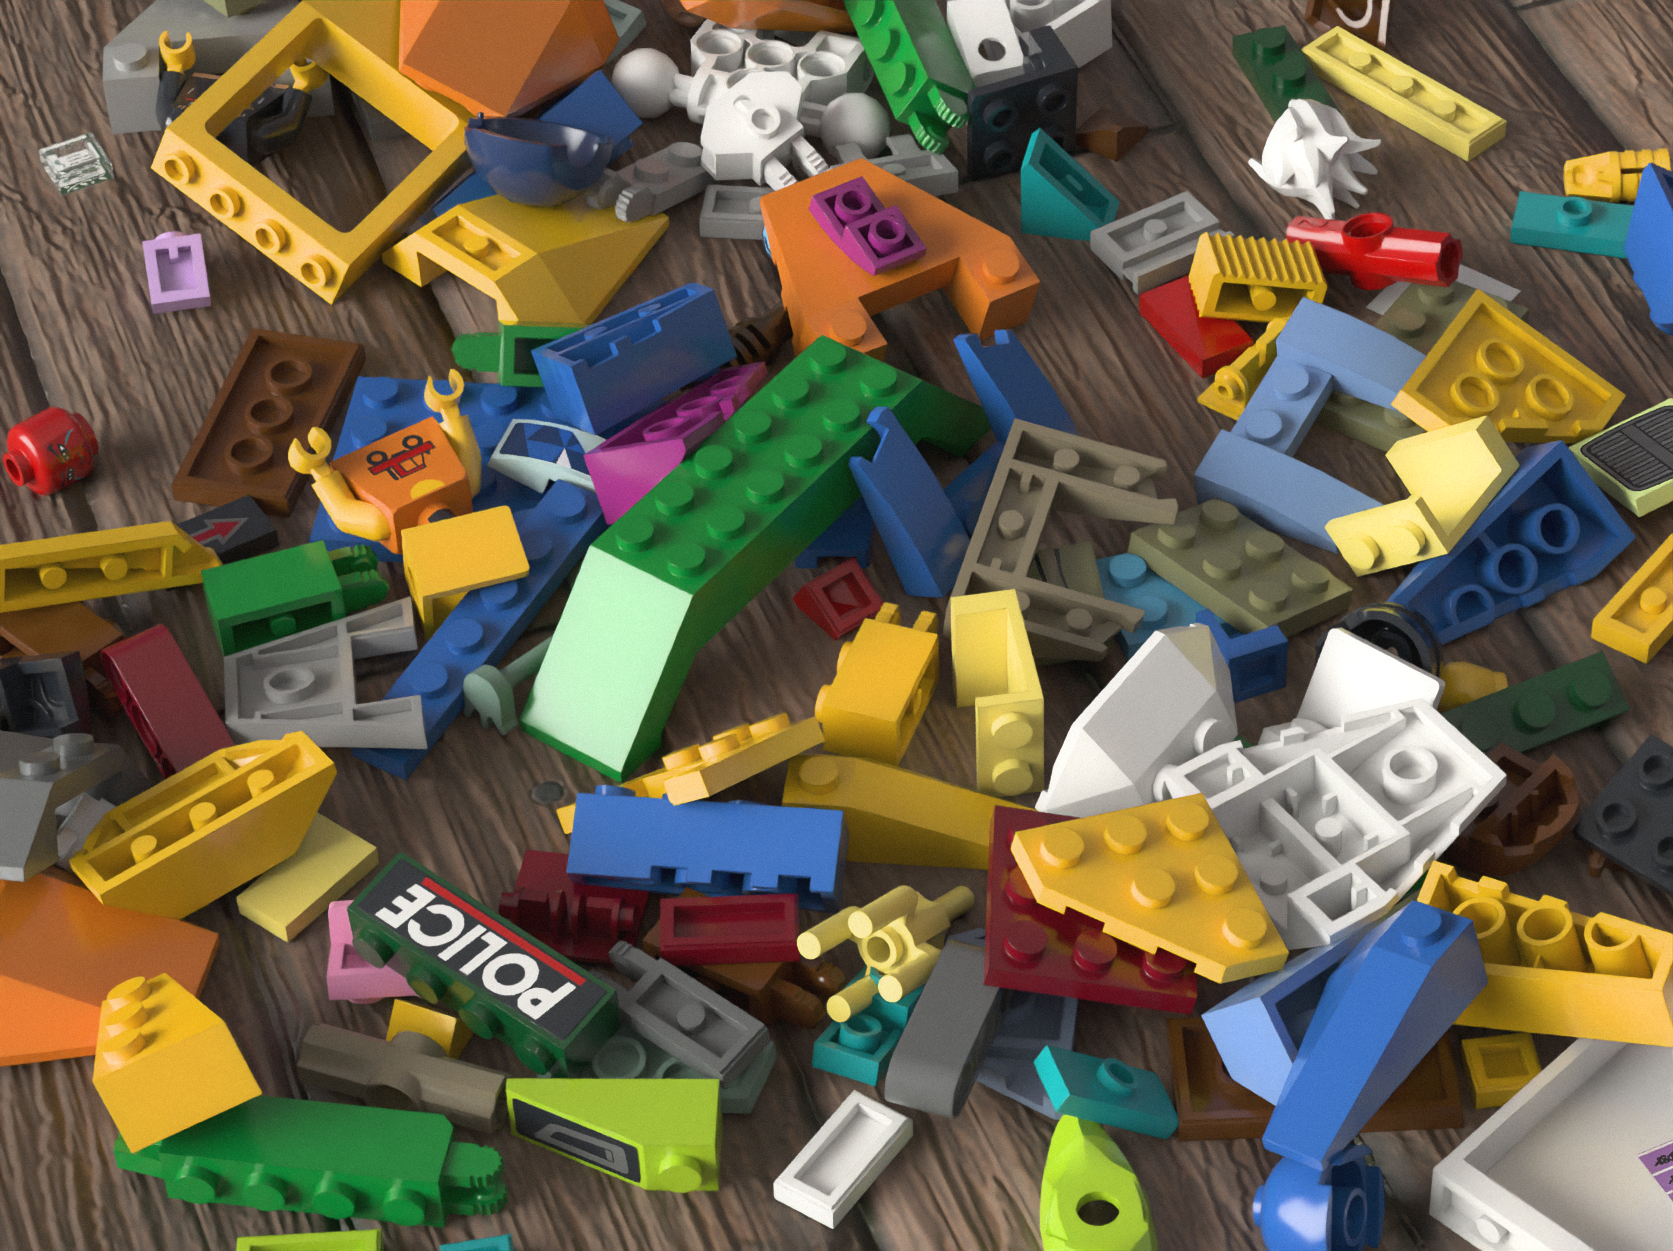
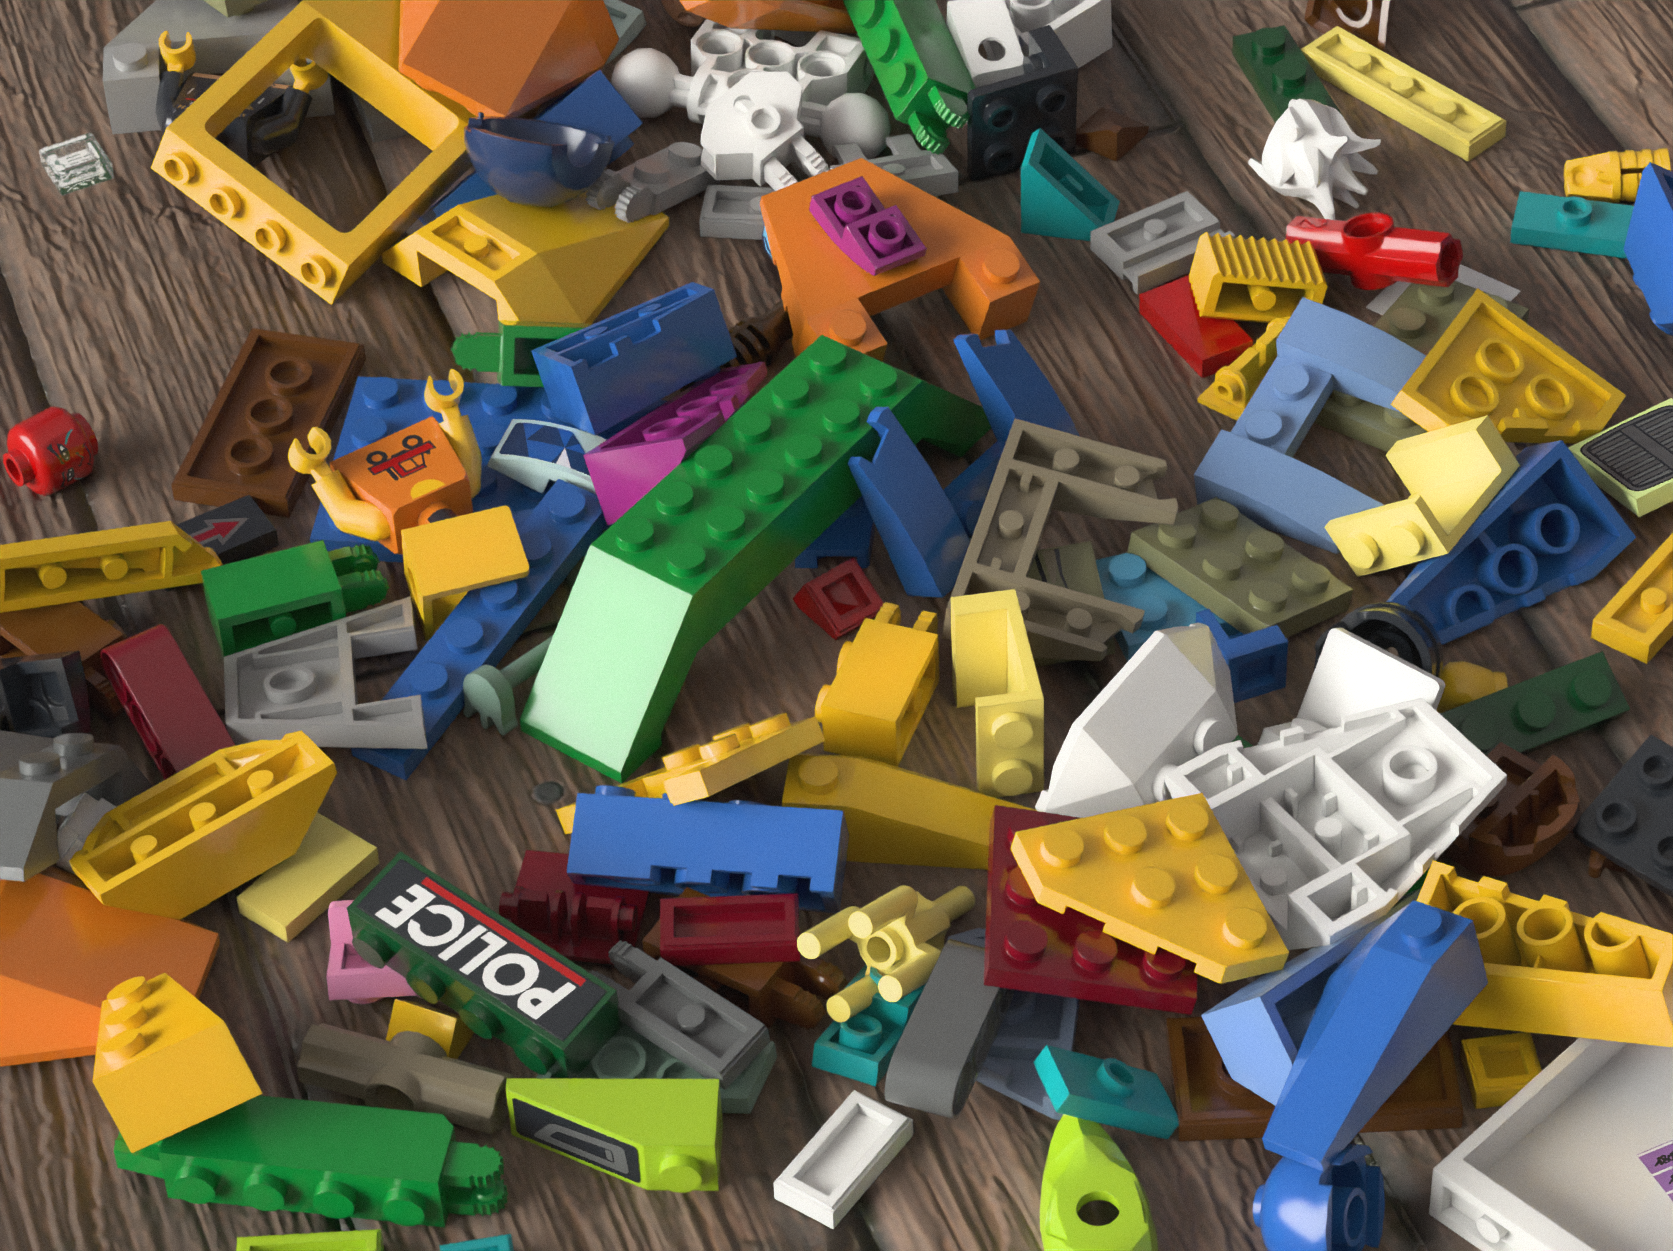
lavender bracket [142,231,211,314] -> none

